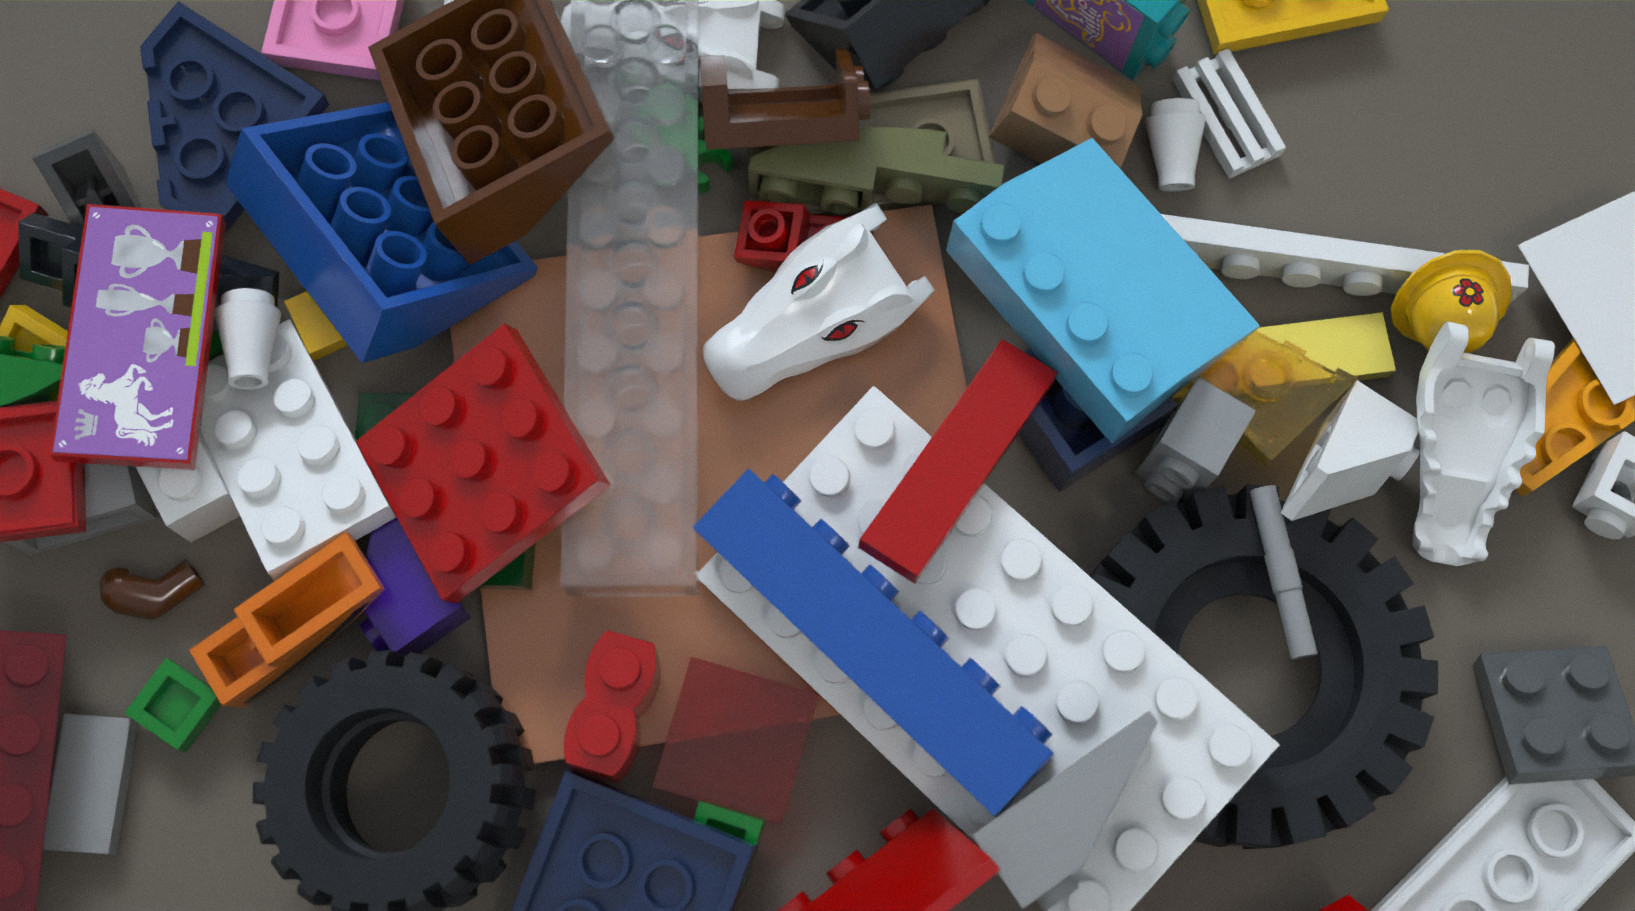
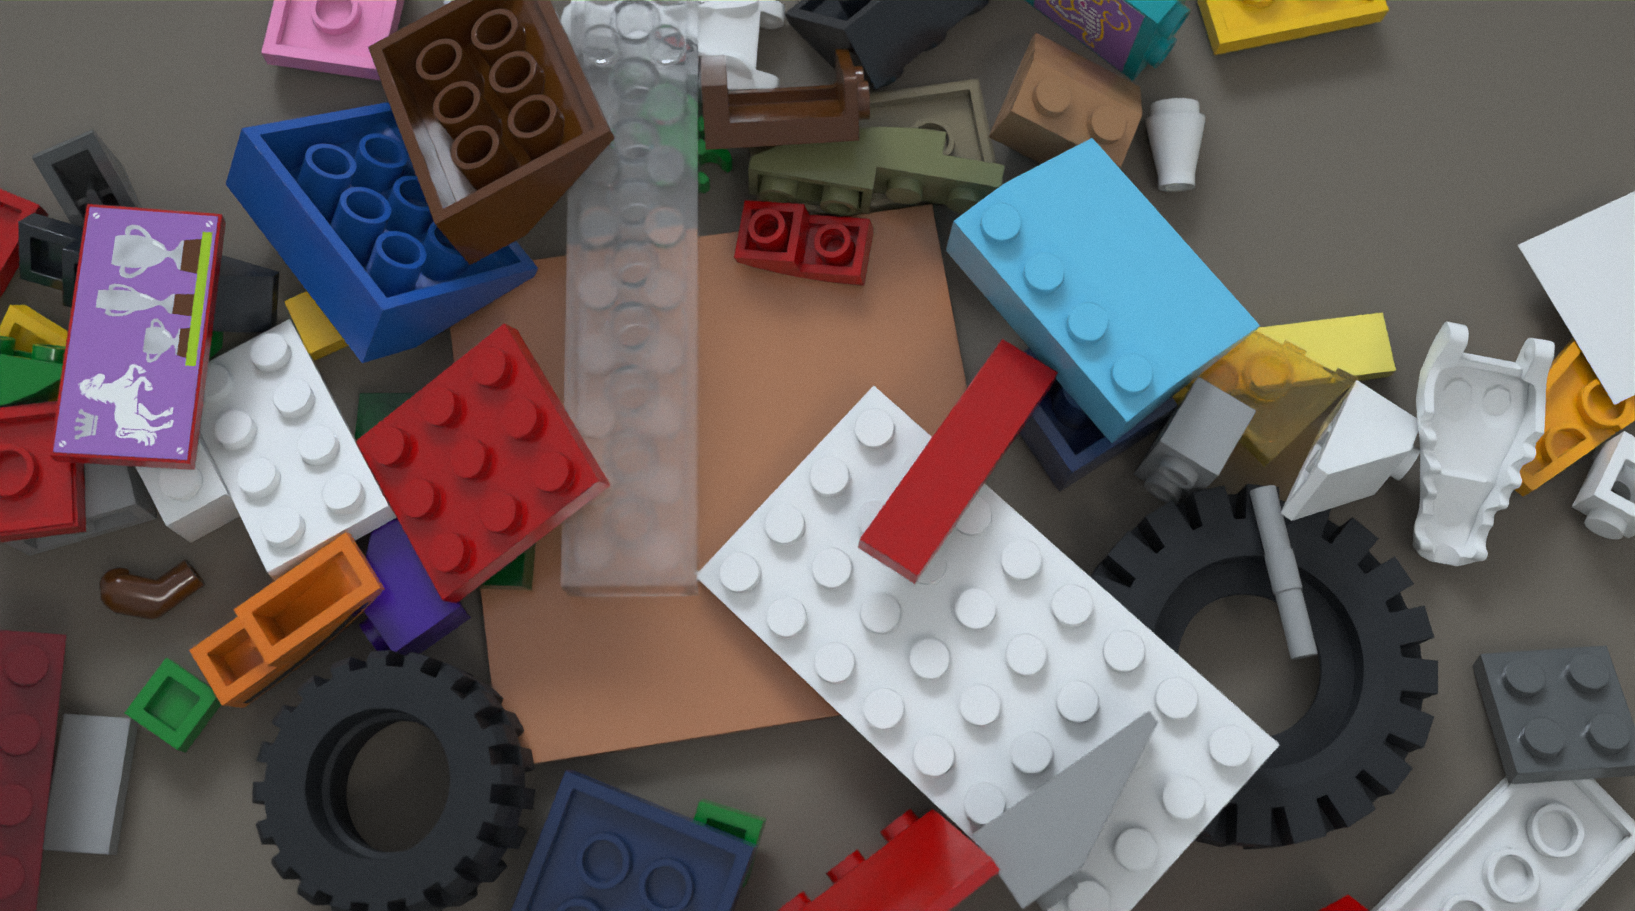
dark blue plate [140,1,329,234] -> none
white cone [214,288,281,390] -> none
red brick [564,630,660,783] -> none
clear red tile [653,656,819,824] -> none
blue brick [692,468,1054,818] -> none
white animal [703,204,935,401] -> none
white plate [1161,214,1529,304] -> none
white tile [1172,48,1286,179] -> none
yellow hat [1391,250,1512,354] -> none

